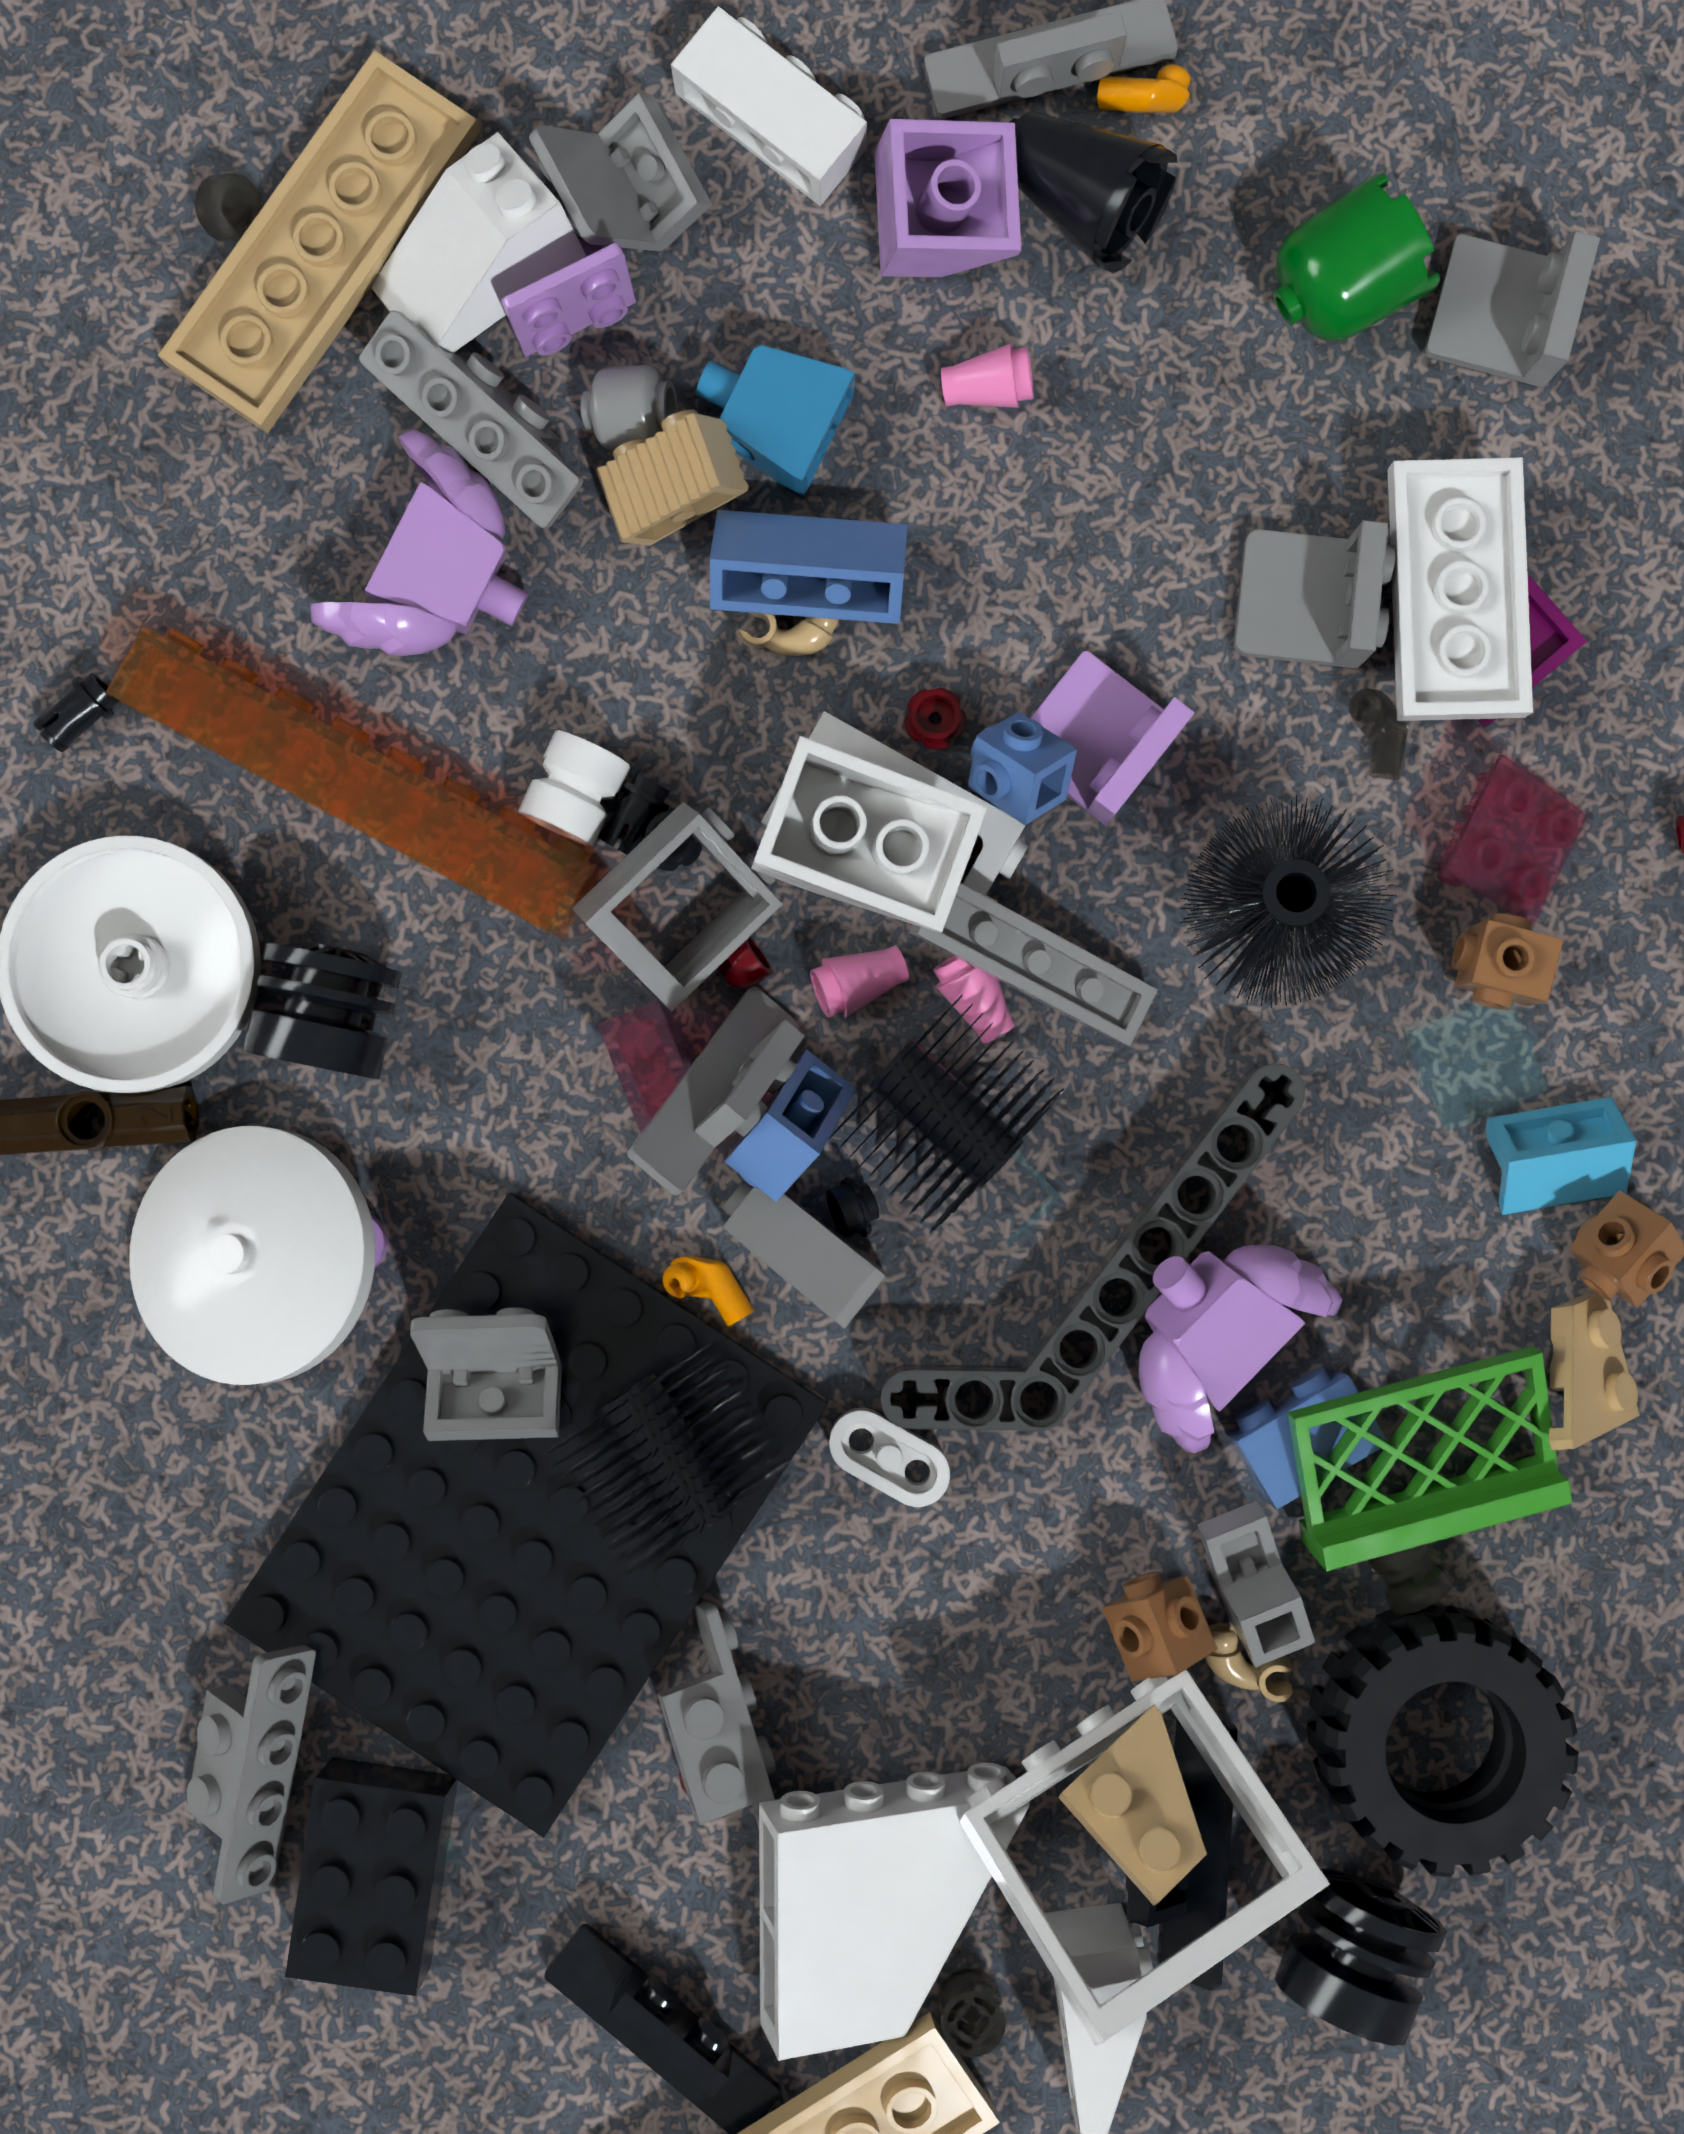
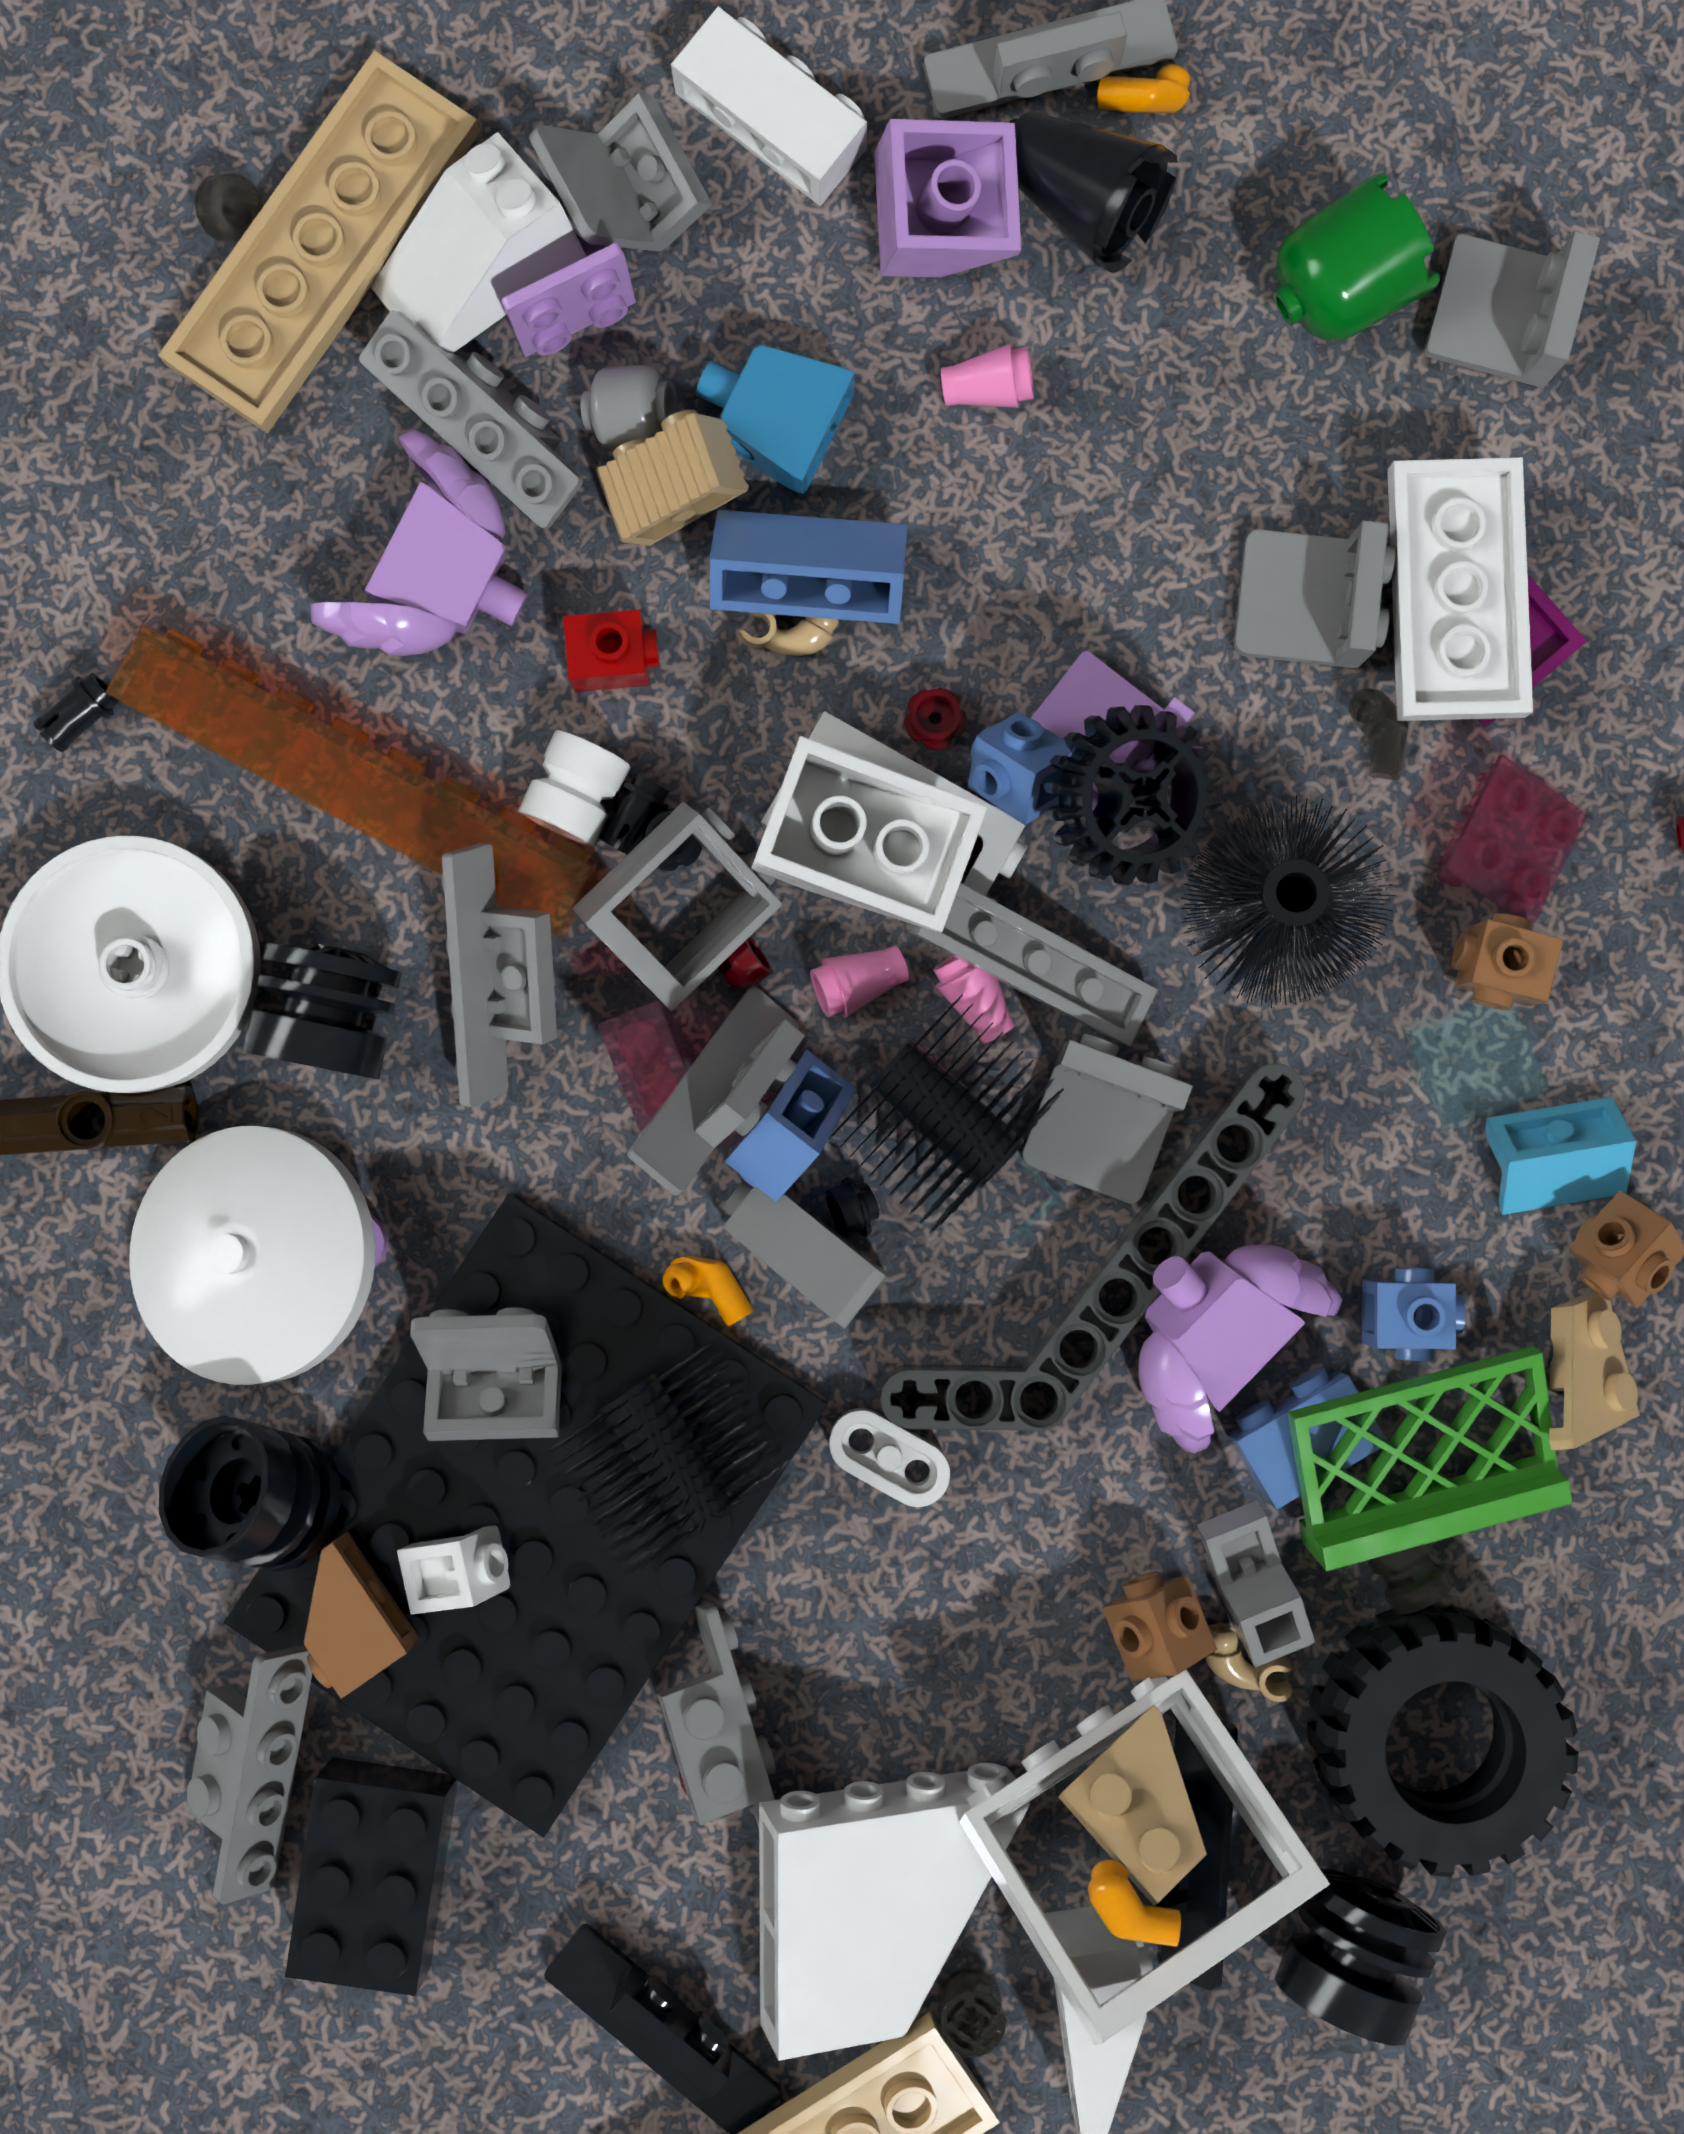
none -> black wheel [159,1415,341,1572]
none -> medium nougat slope [304,1531,420,1699]
none -> white bracket [397,1525,510,1614]
none -> light grey bracket [441,843,557,1108]
none -> red brick [563,609,660,692]
none -> light grey bracket [1022,1034,1193,1204]
none -> black gear [1043,705,1222,886]
none -> light orange arm [1088,1860,1181,1947]
none -> medium blue brick [1362,1268,1465,1361]

